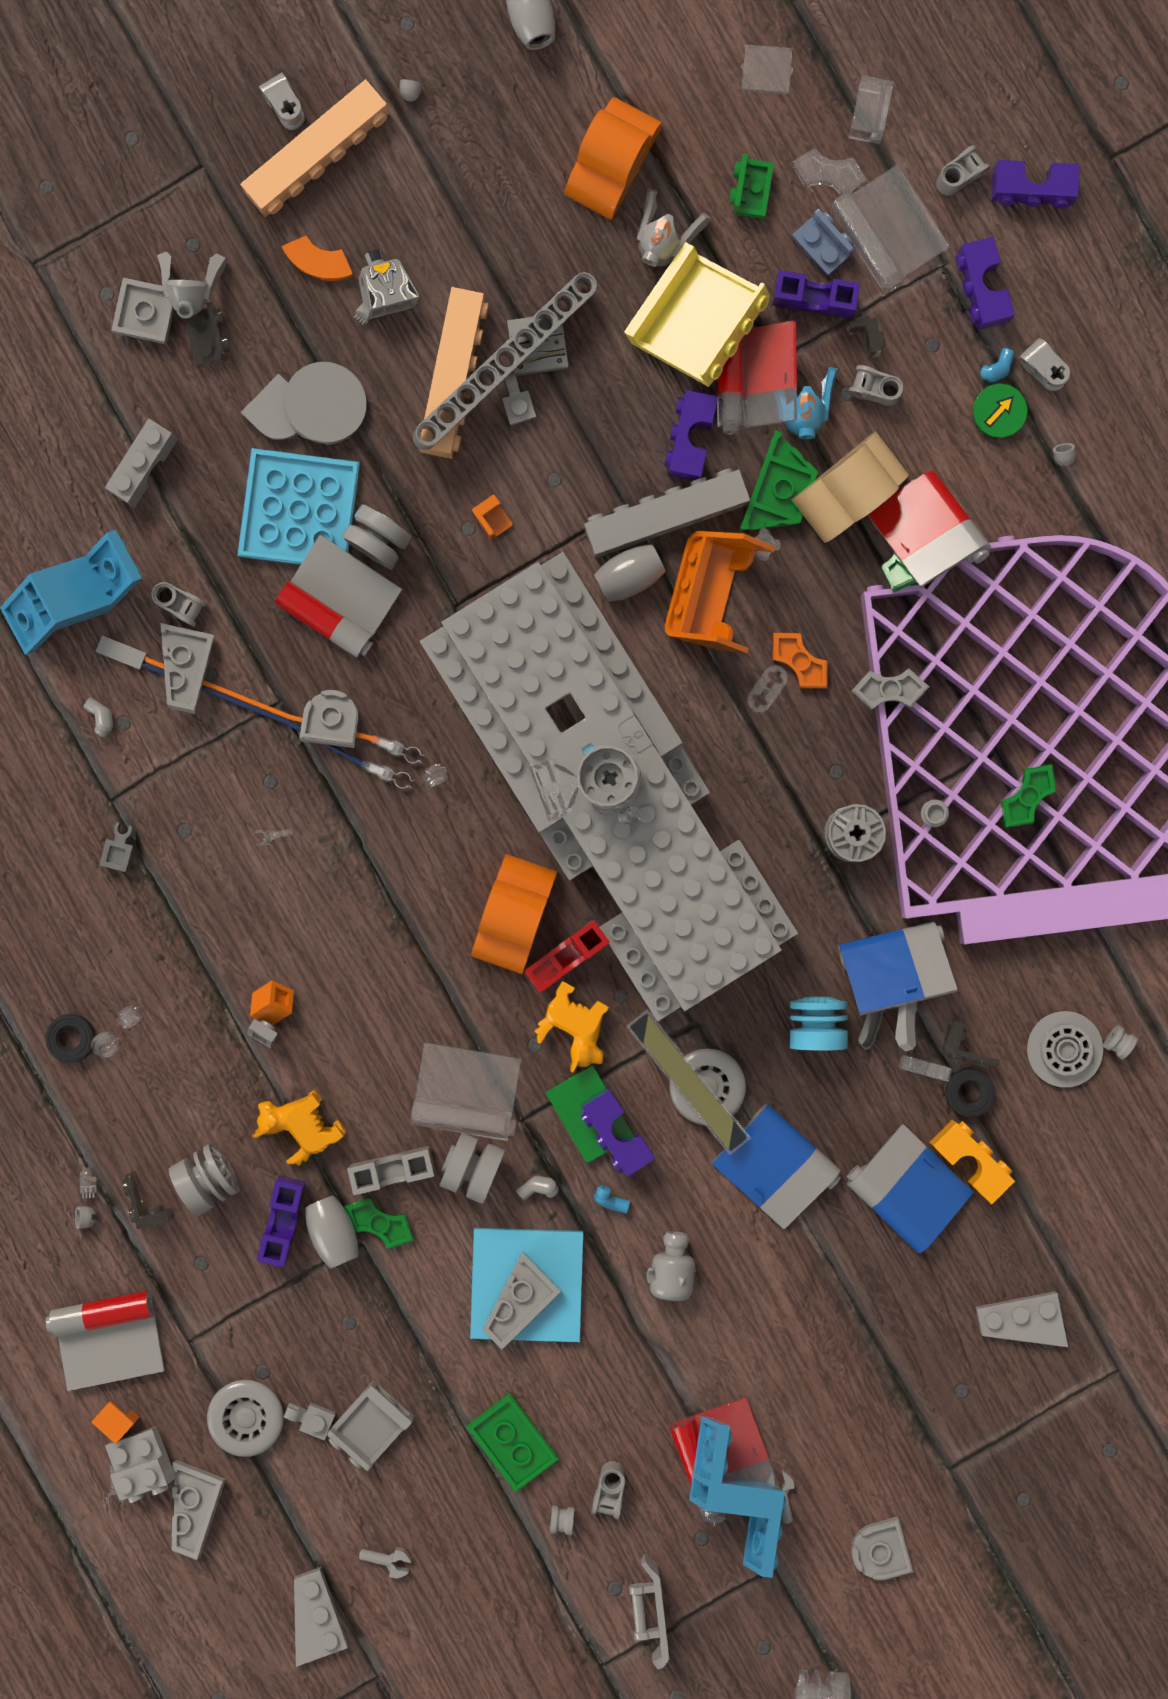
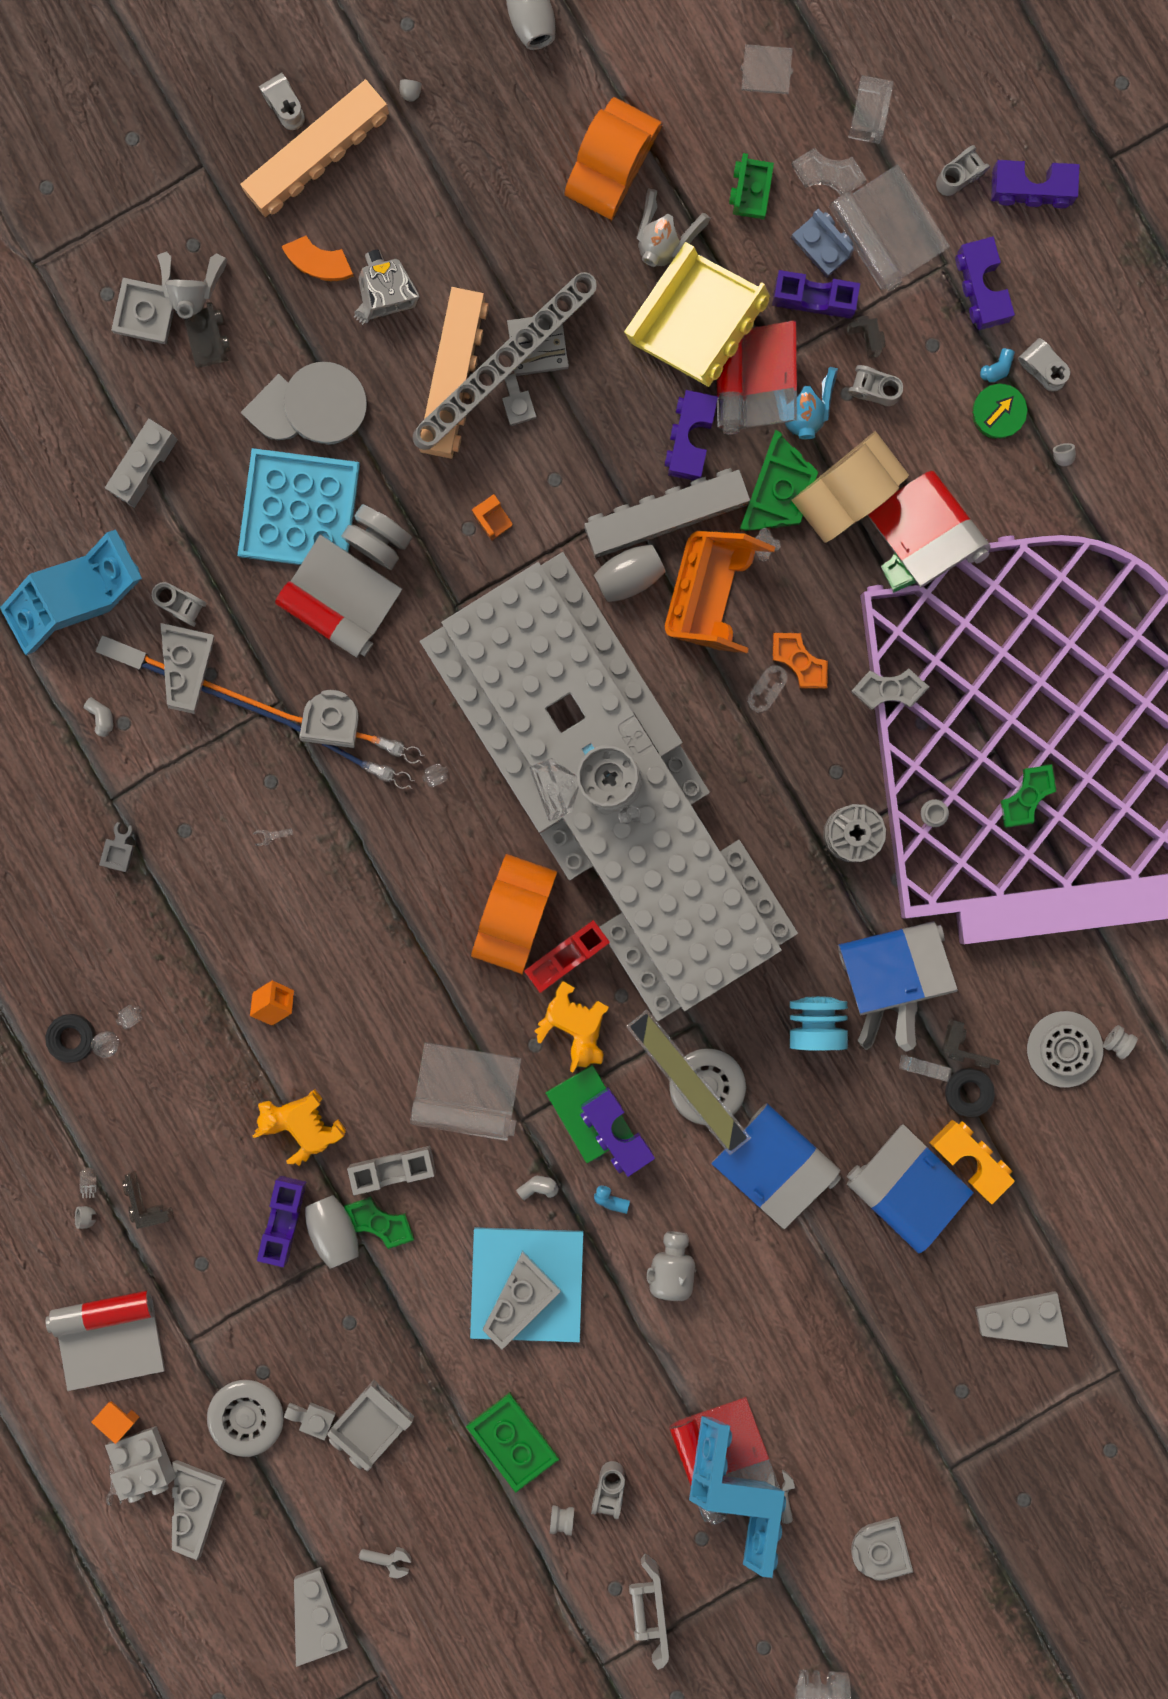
light grey wheel [169,1143,240,1217] -> none
light grey plate [247,1019,278,1048] -> none
light grey wheel [440,1132,505,1204] -> none

